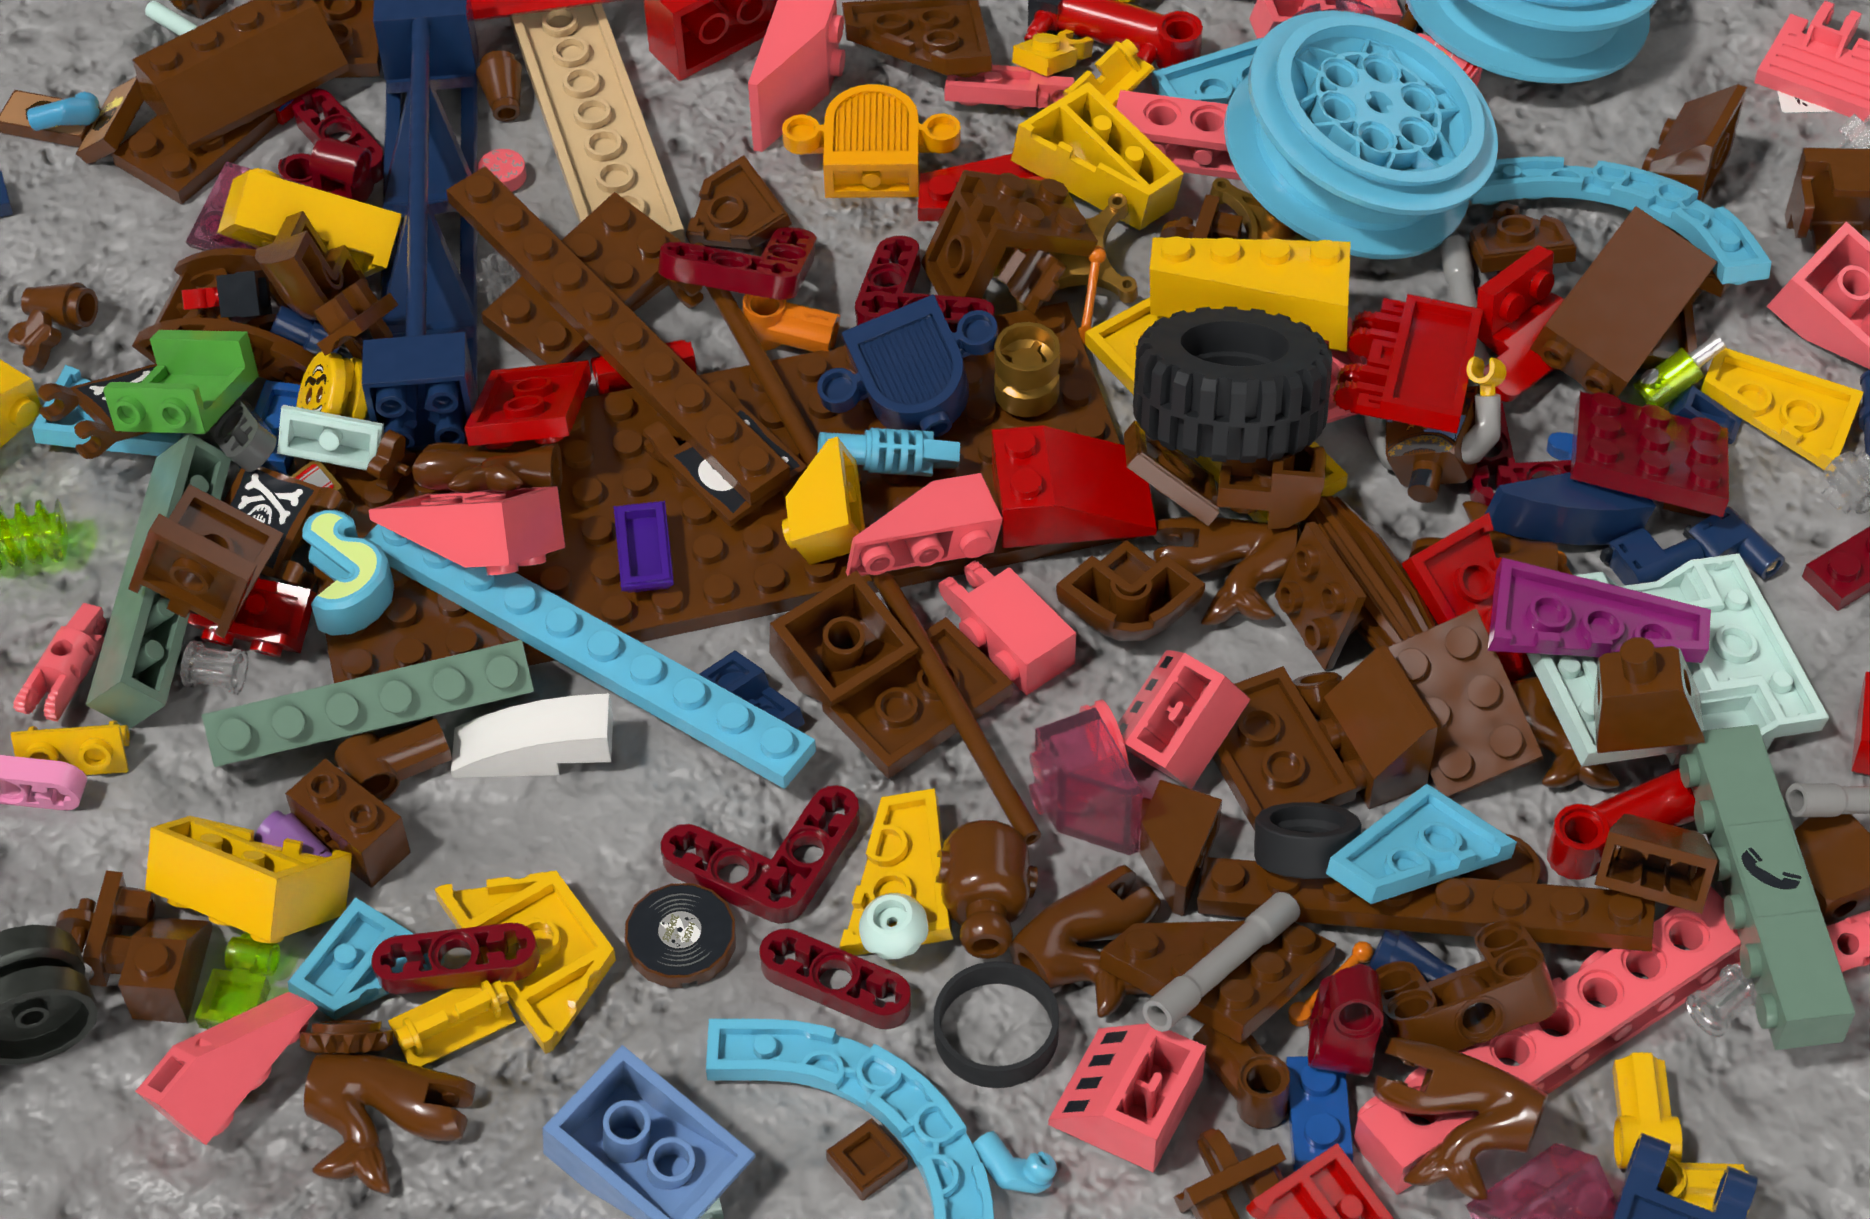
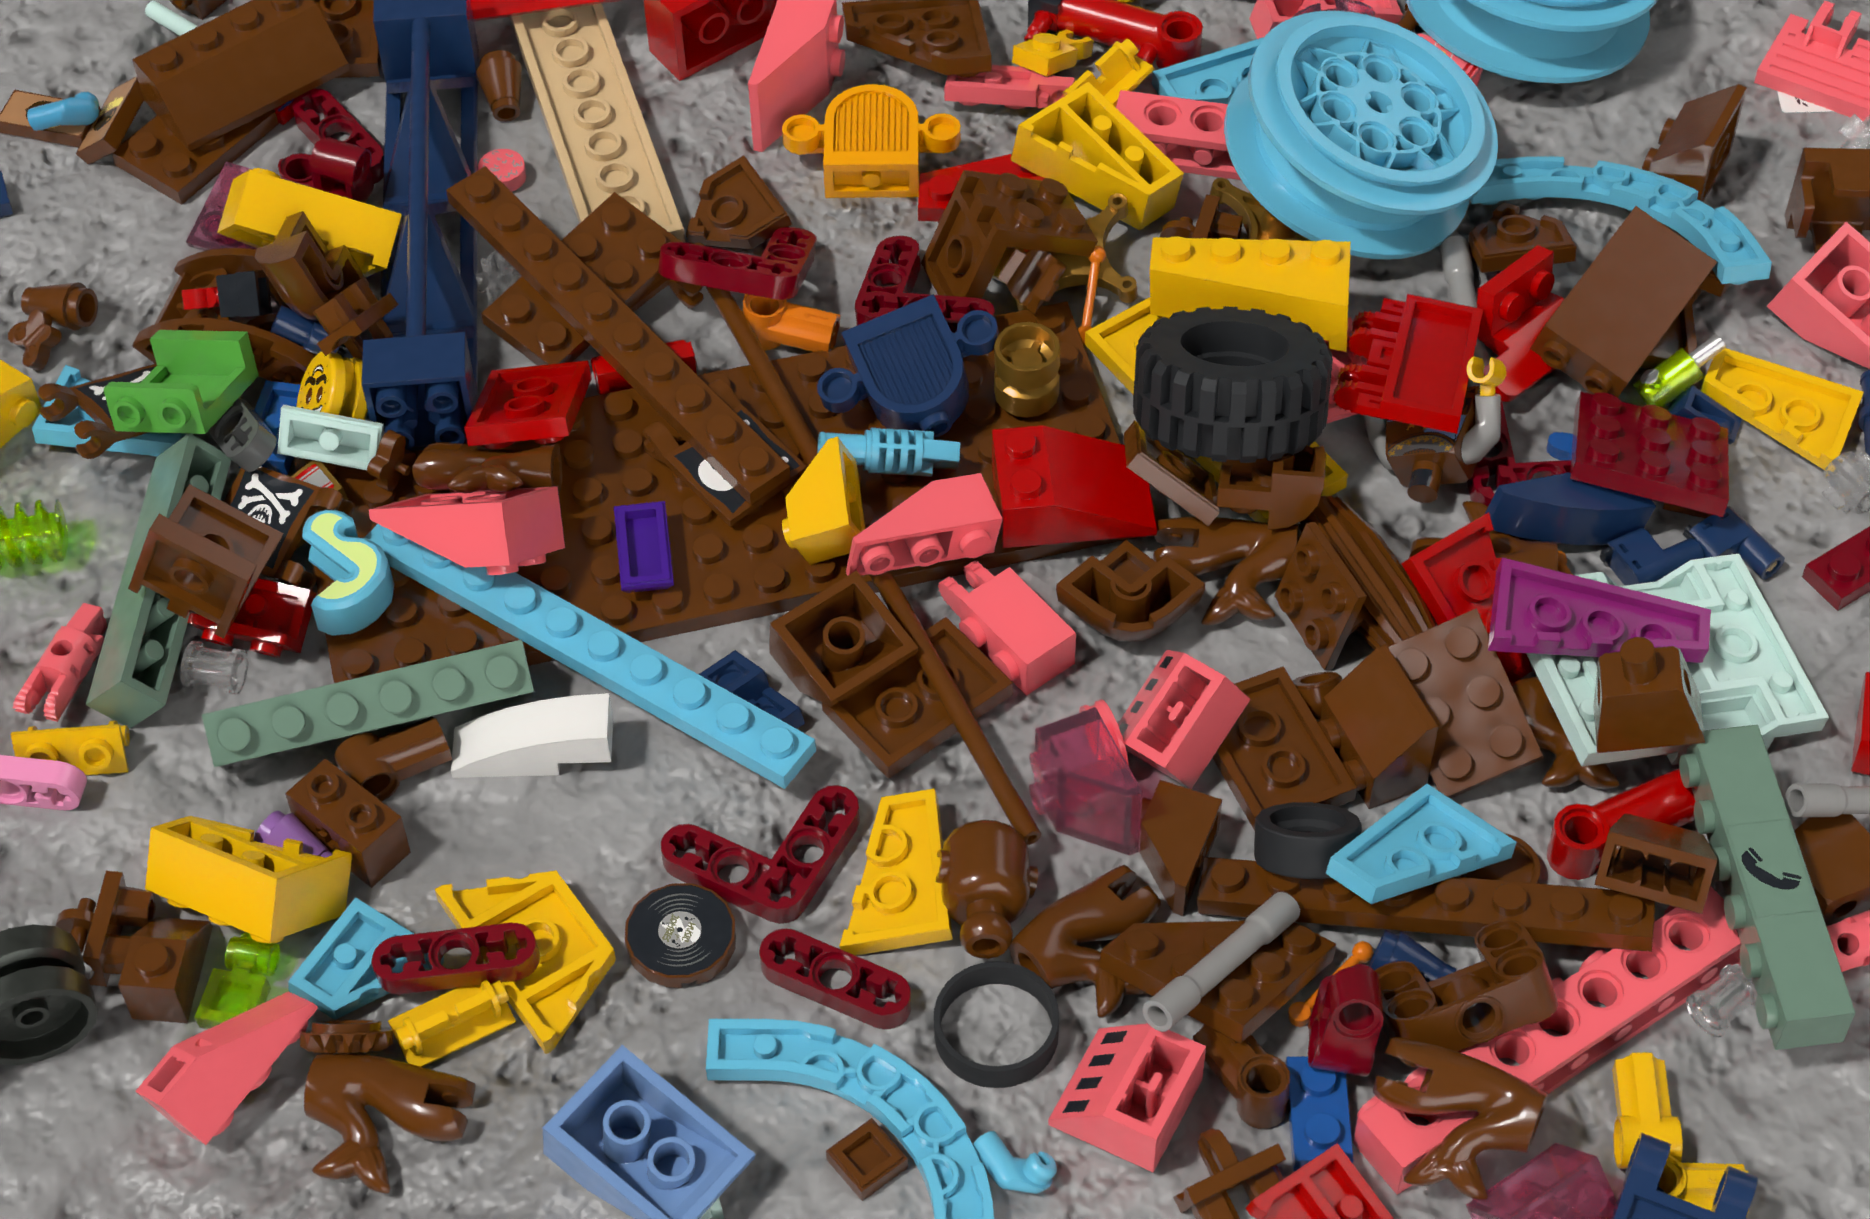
light aqua plate [859,893,929,960] -> none

